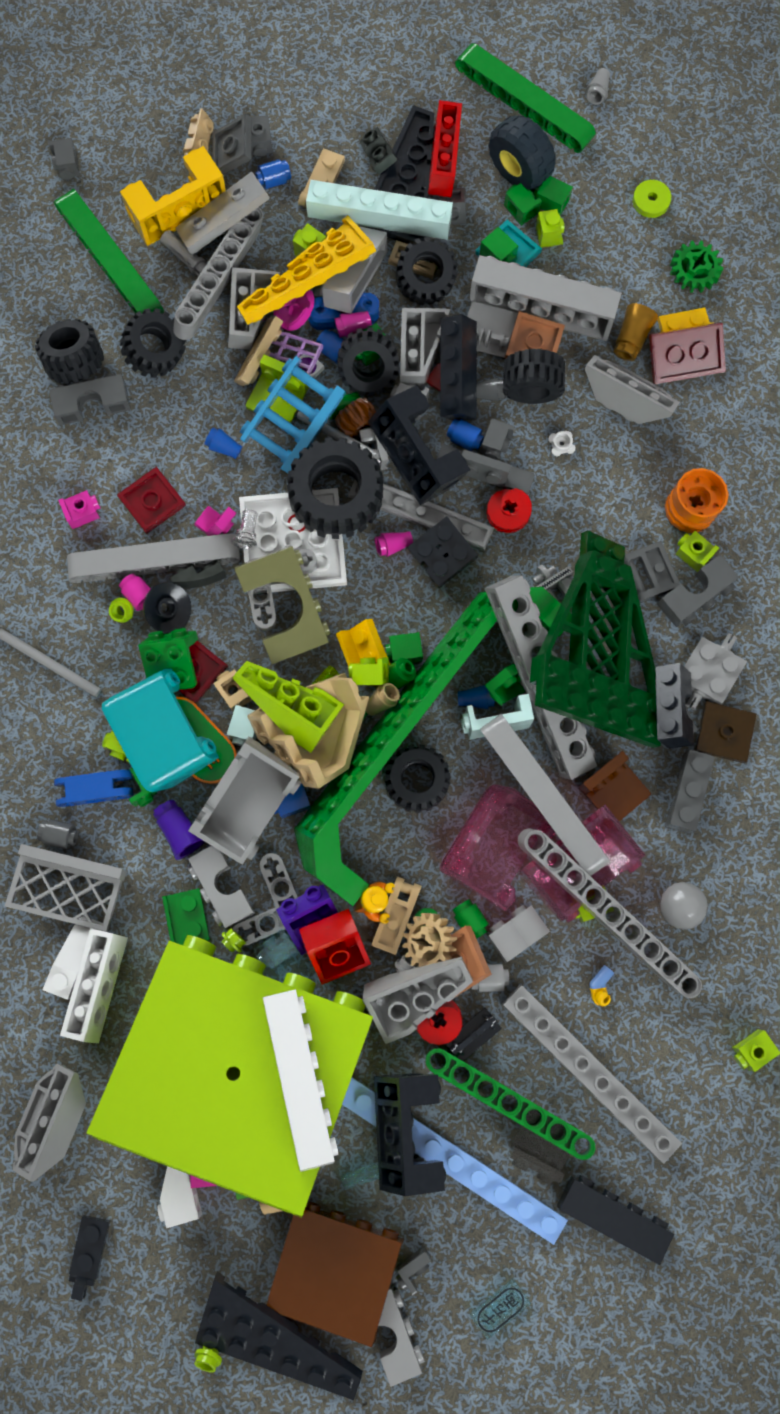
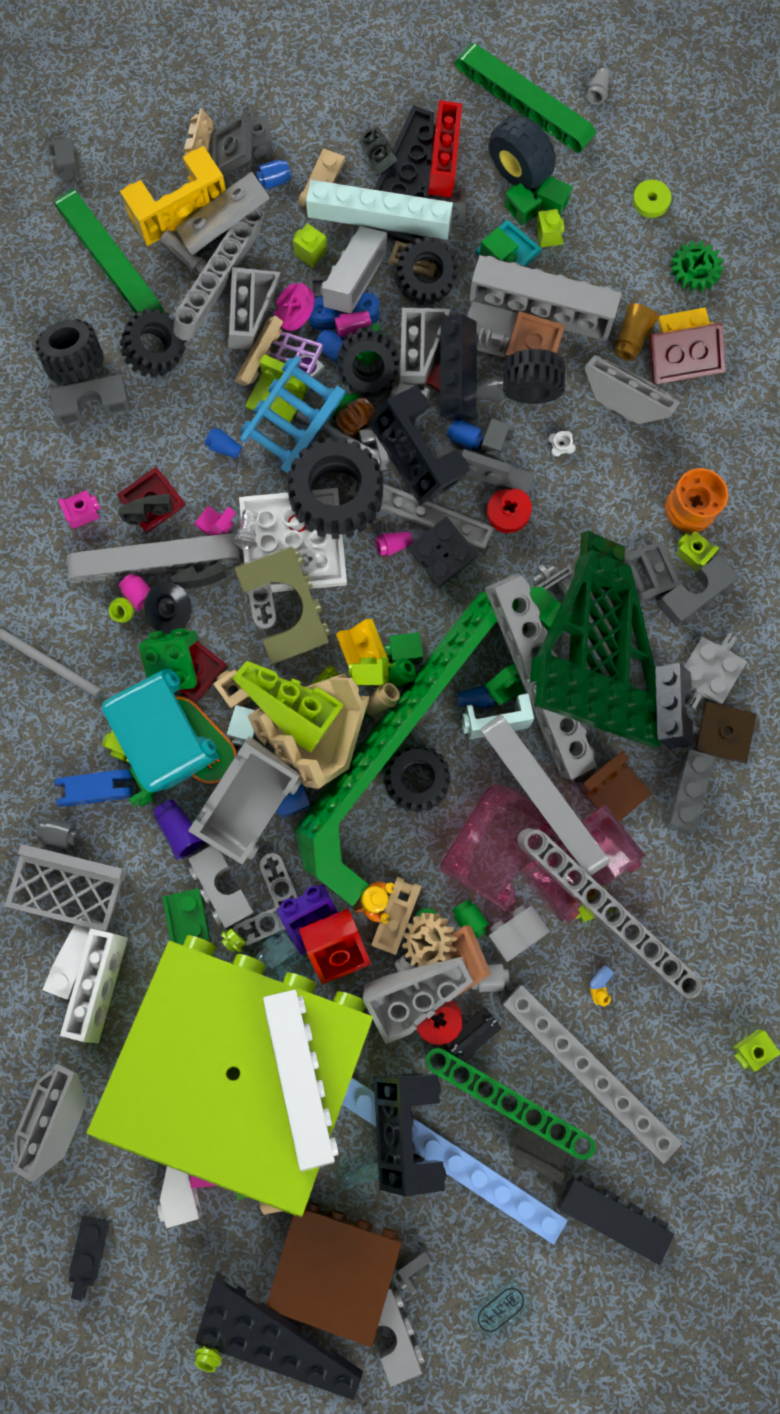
yellow wing [237,215,376,325] -> none
light grey piece [660,882,708,930] -> none
none -> pearl dark grey slope [118,494,173,525]

